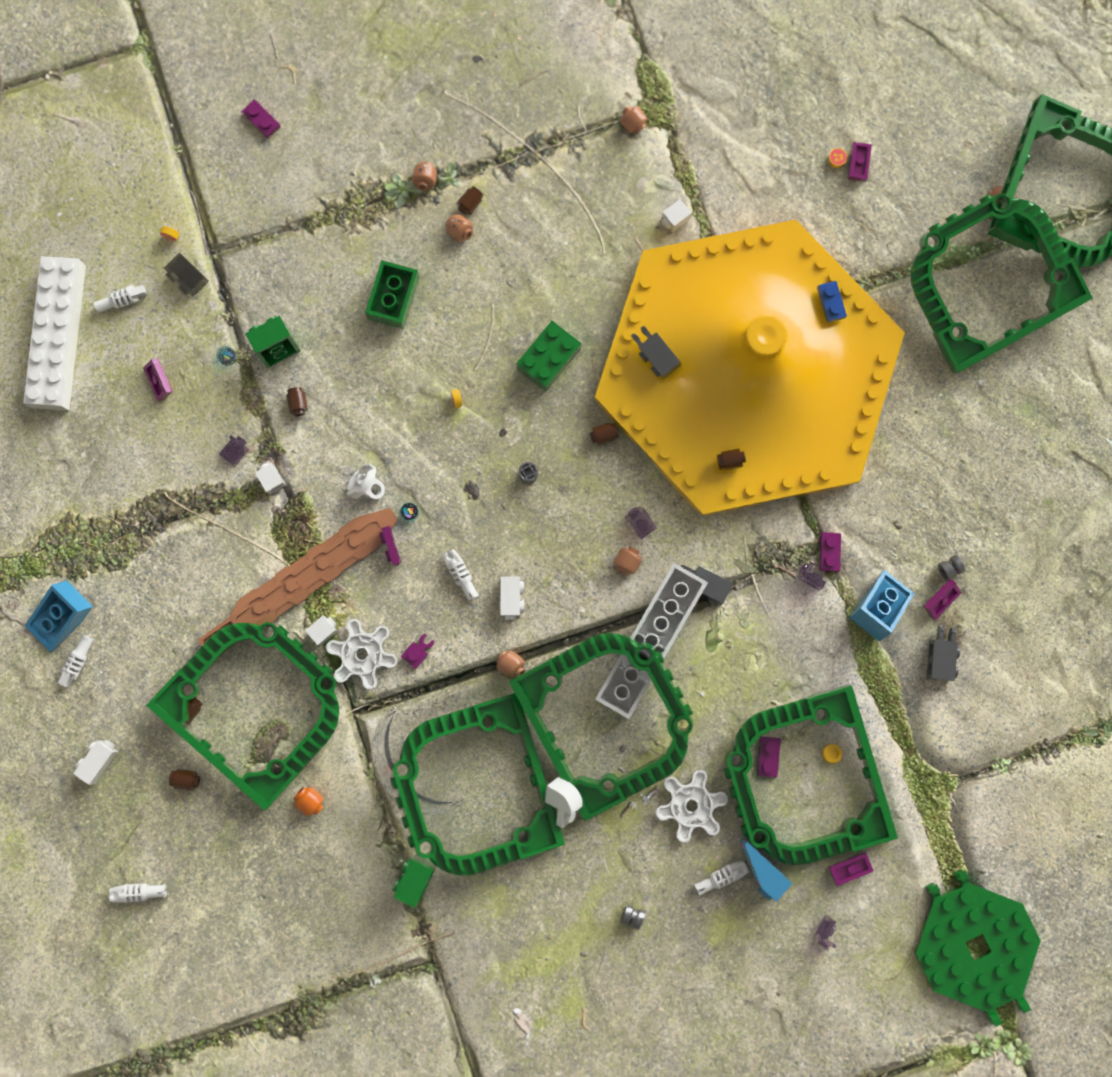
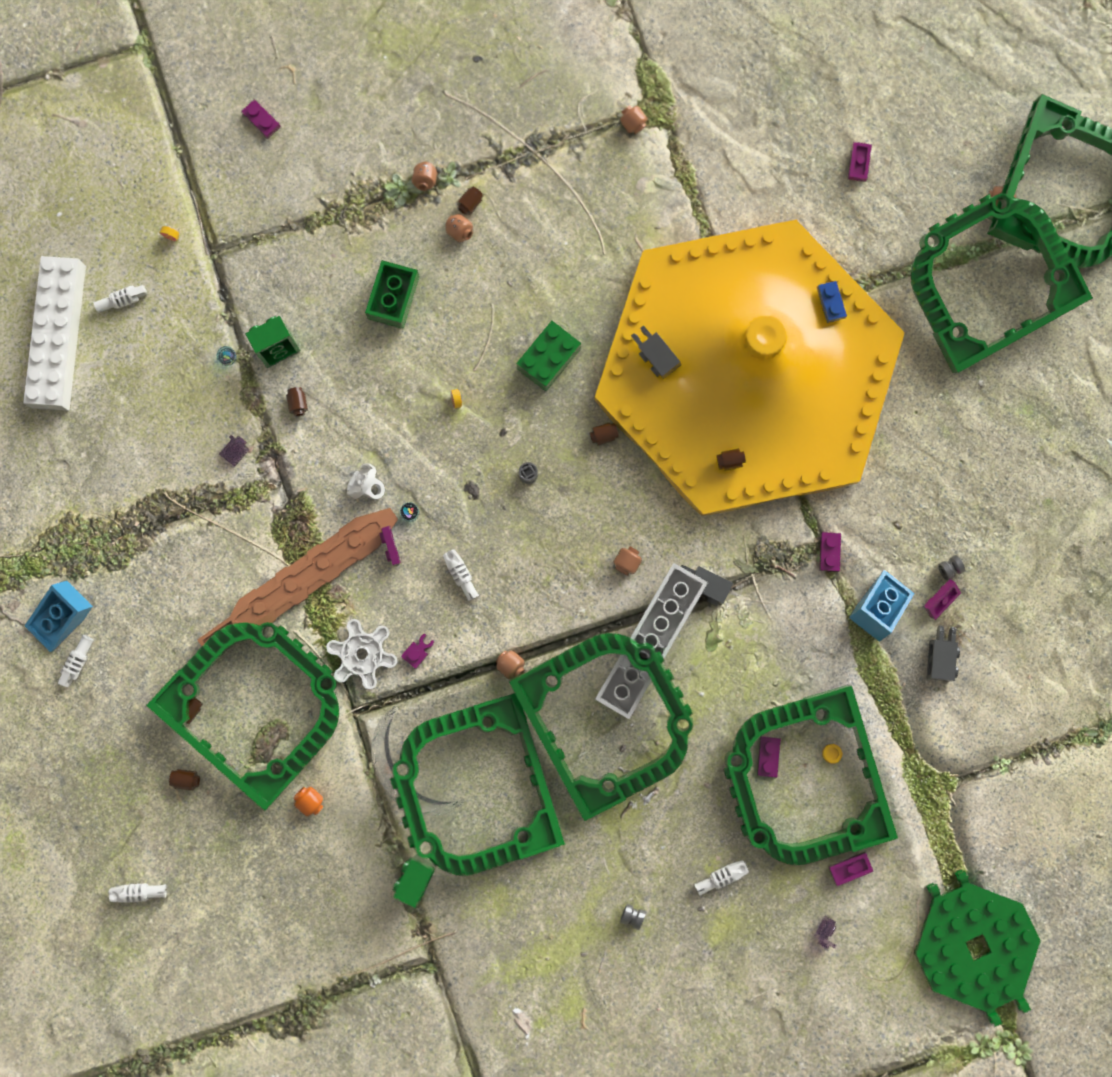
white brick [73,740,119,785] -> none
magenta plate [143,358,173,401] -> none
clear smoke brick [164,252,209,297] -> none
white brick [255,463,286,495] -> none
white brick [305,615,338,646] -> none
white brick [500,577,524,620] -> none
white brick [545,777,582,828] -> none
bracket [625,507,657,539] -> none
white plate [656,770,728,842] -> none
white brick [661,199,692,233] -> none
dark azure slope [739,839,793,902] -> none
clear purple bracket [799,561,826,591] -> none
tile [828,148,847,168] -> none

